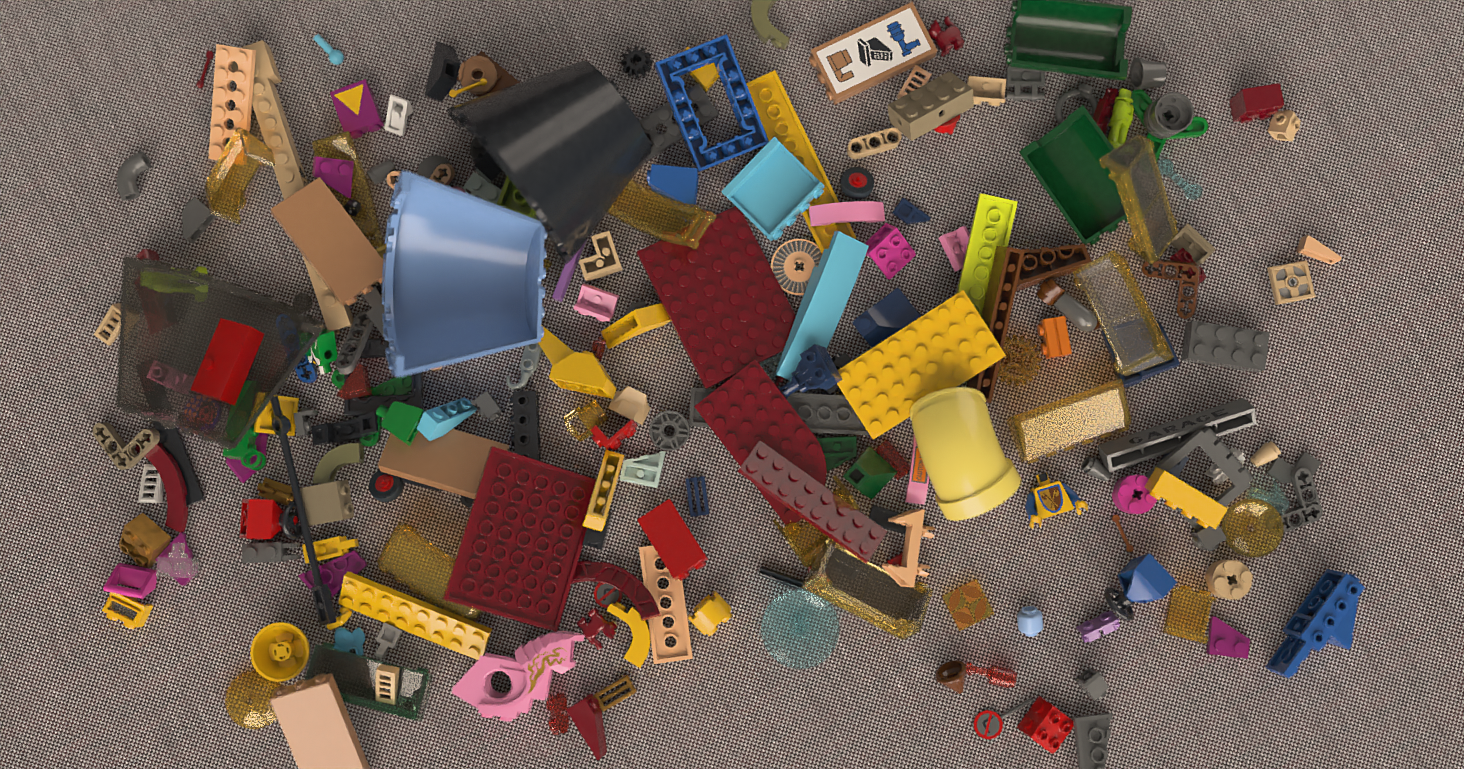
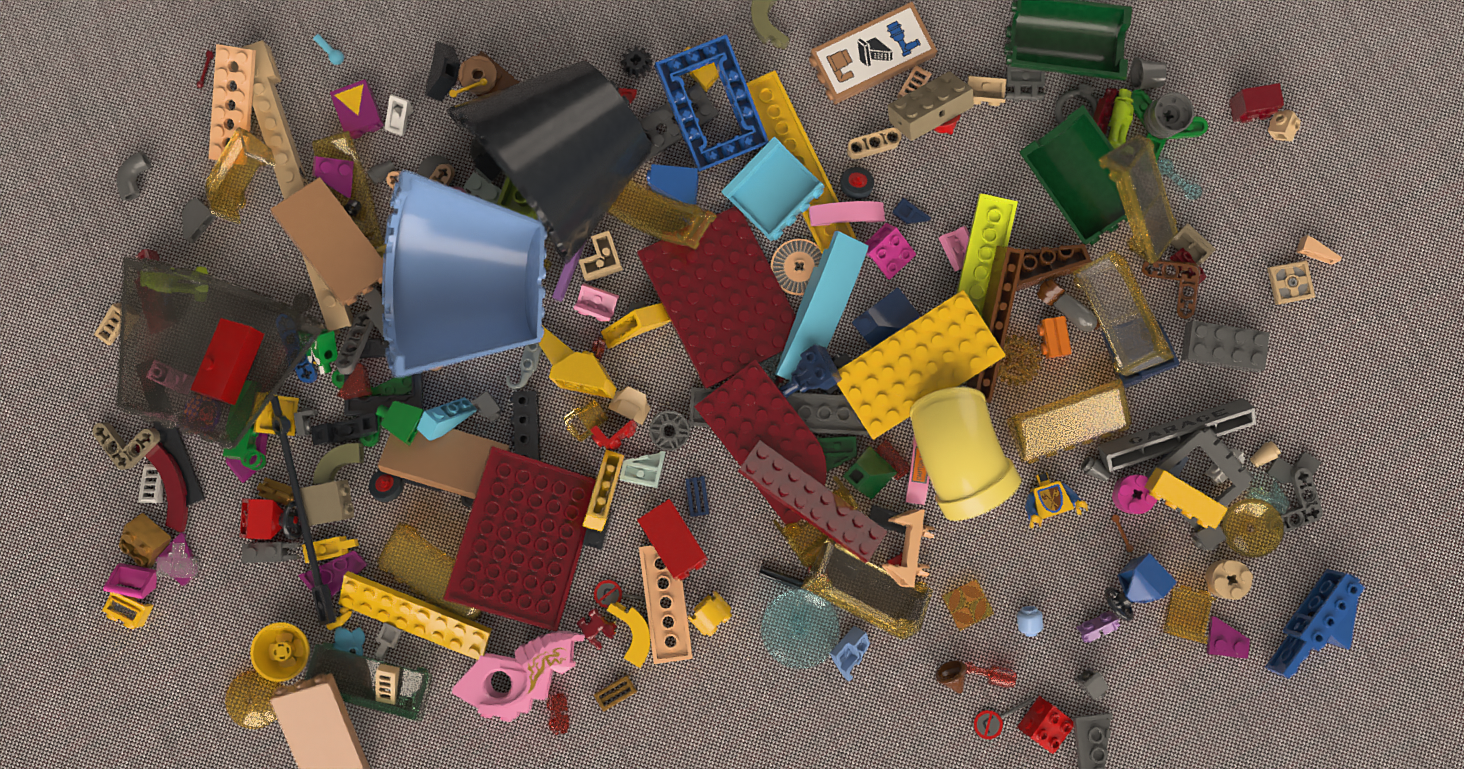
dark red slope [566,693,607,761] -> none
dark red tile [572,561,661,621] -> none
dark red animal [927,16,965,56] -> none
none -> red tile [618,88,638,104]
none -> medium blue slope [830,626,870,682]

